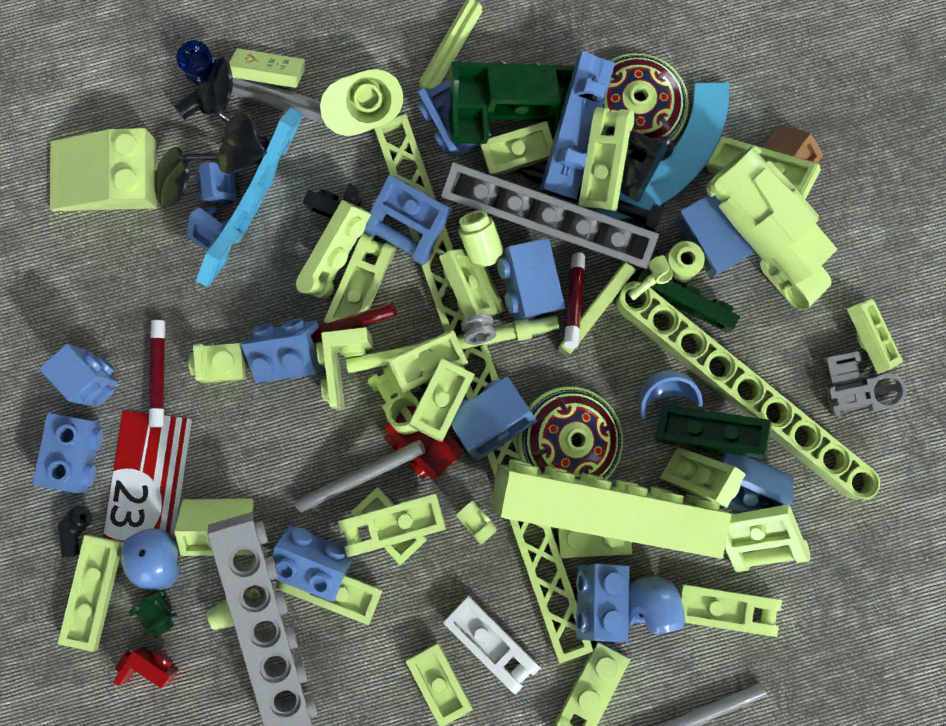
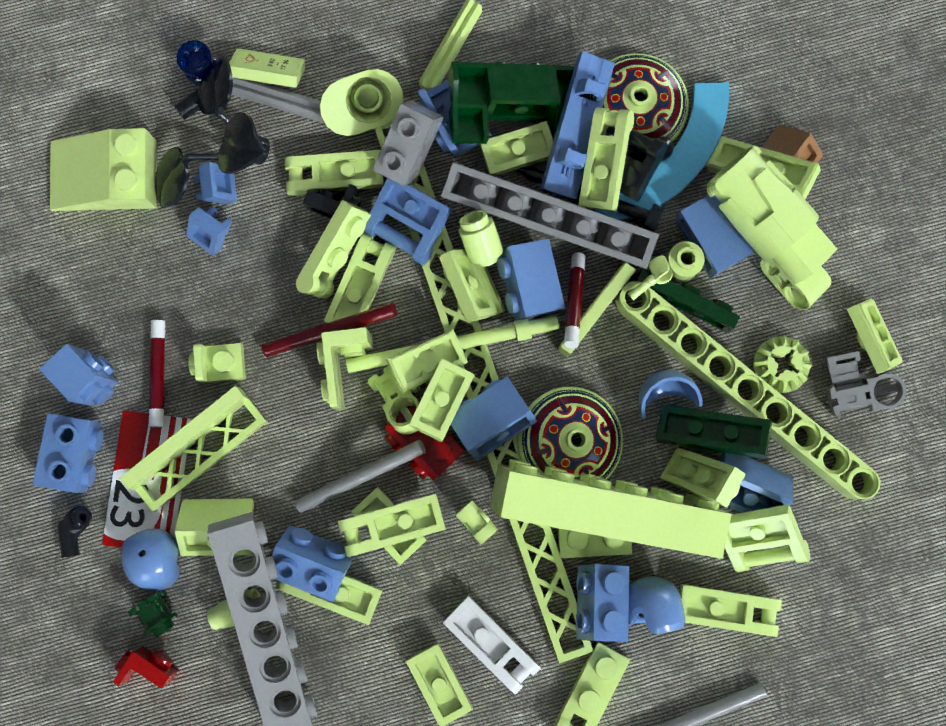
yellowish green plate [58,535,124,652] -> none
medium azure tile [196,108,303,287] -> none
medium blue bracket [241,319,323,383] -> none
light grey bush [461,314,496,345] -> none
none -> yellowish green fence [119,386,268,512]
none -> yellowish green plate [284,150,384,196]
none -> light grey brick [373,101,444,186]
none -> yellowish green gear [753,335,812,393]

